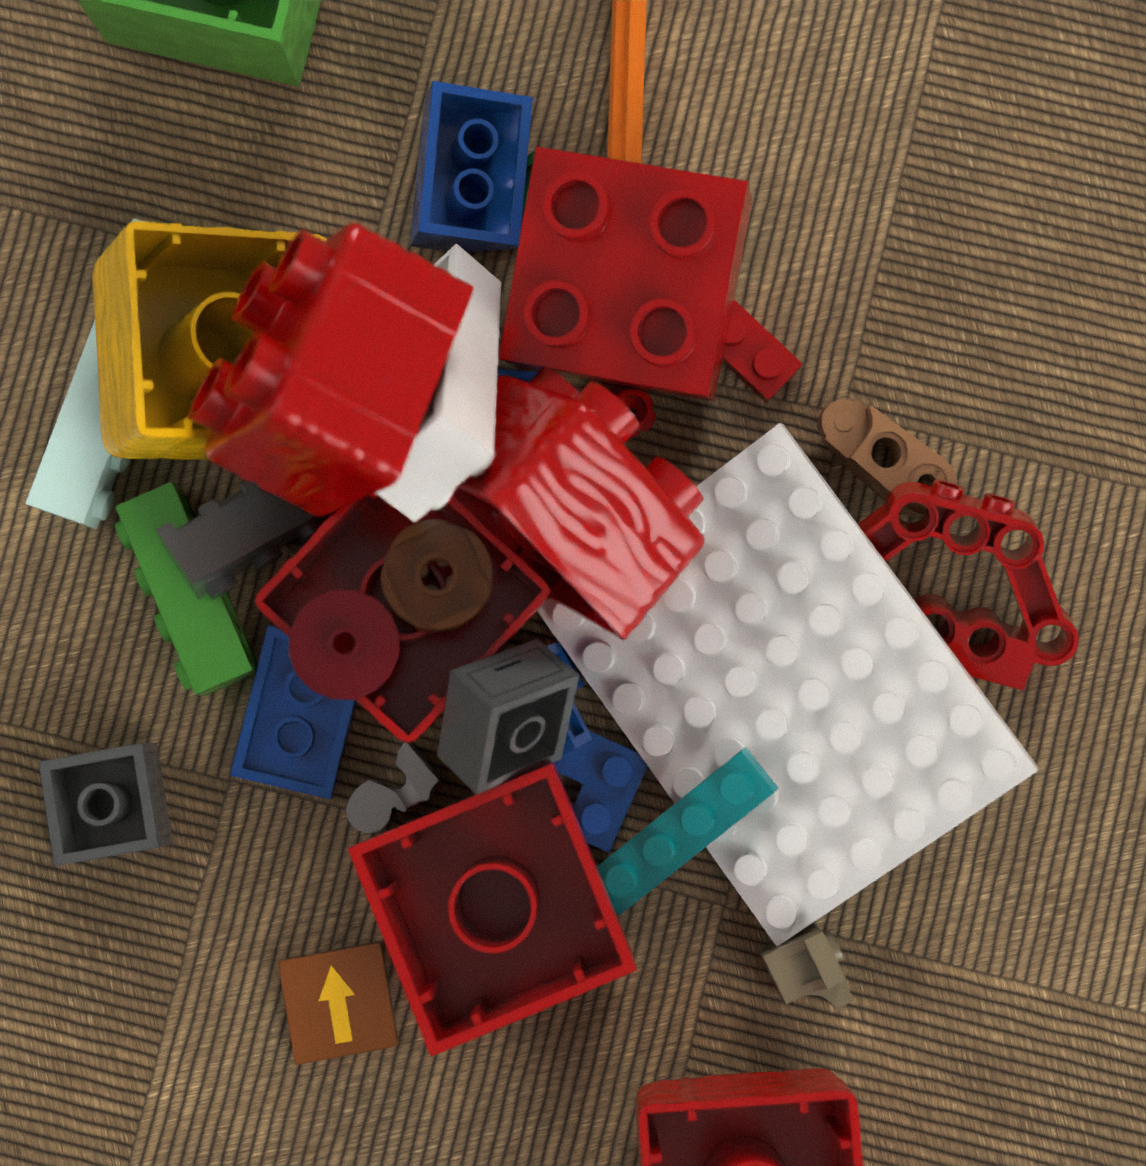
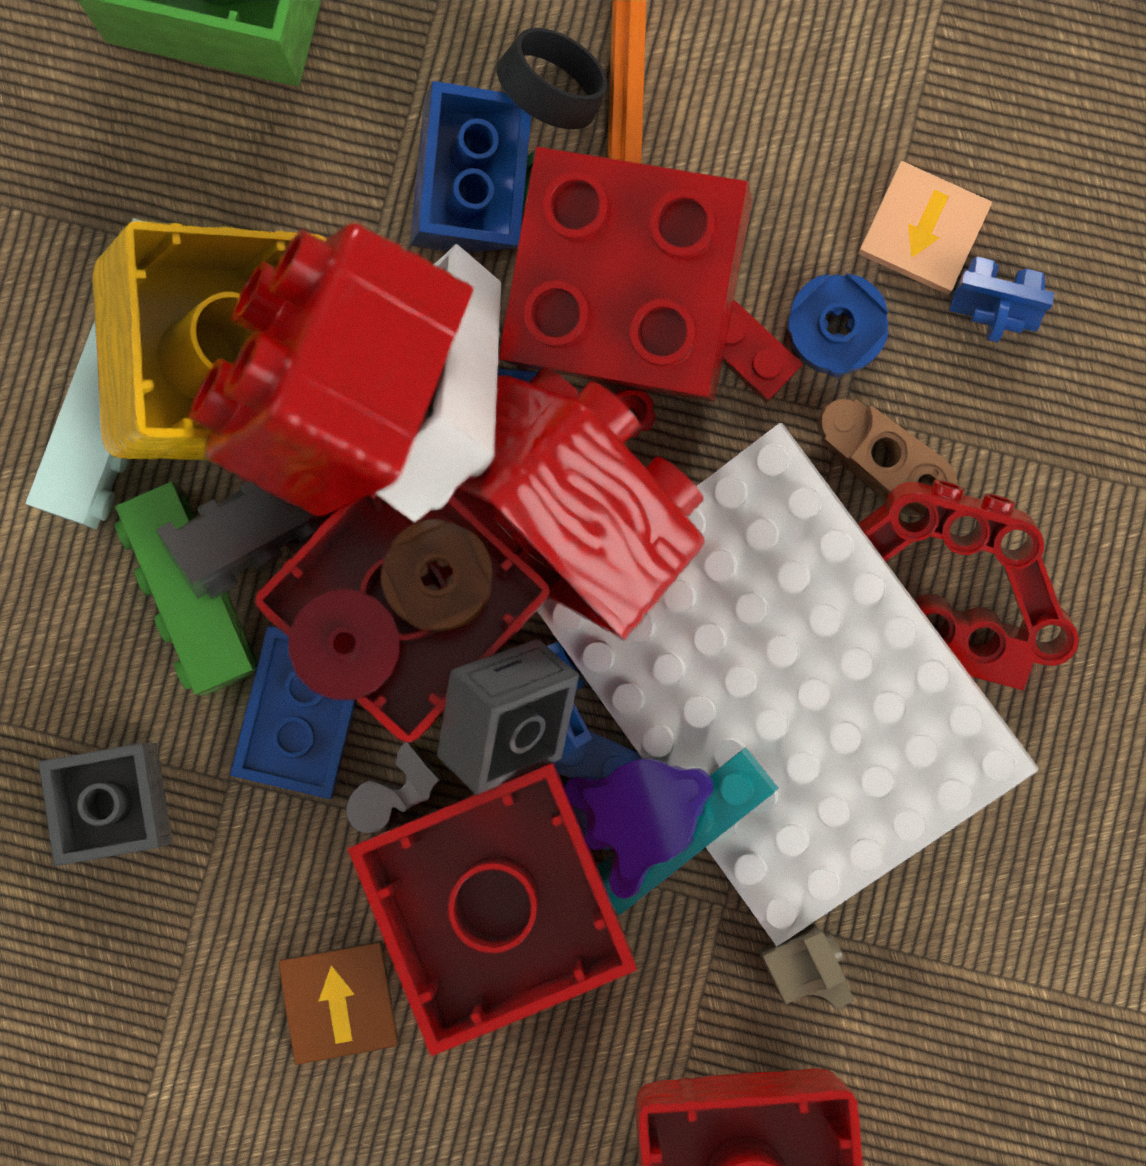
none -> black tyre [497,28,607,130]
none -> dark purple tile [565,758,713,899]
none -> blue plate [786,273,889,377]
none -> light nougat tile [858,161,992,295]
none -> blue hips [949,256,1054,343]

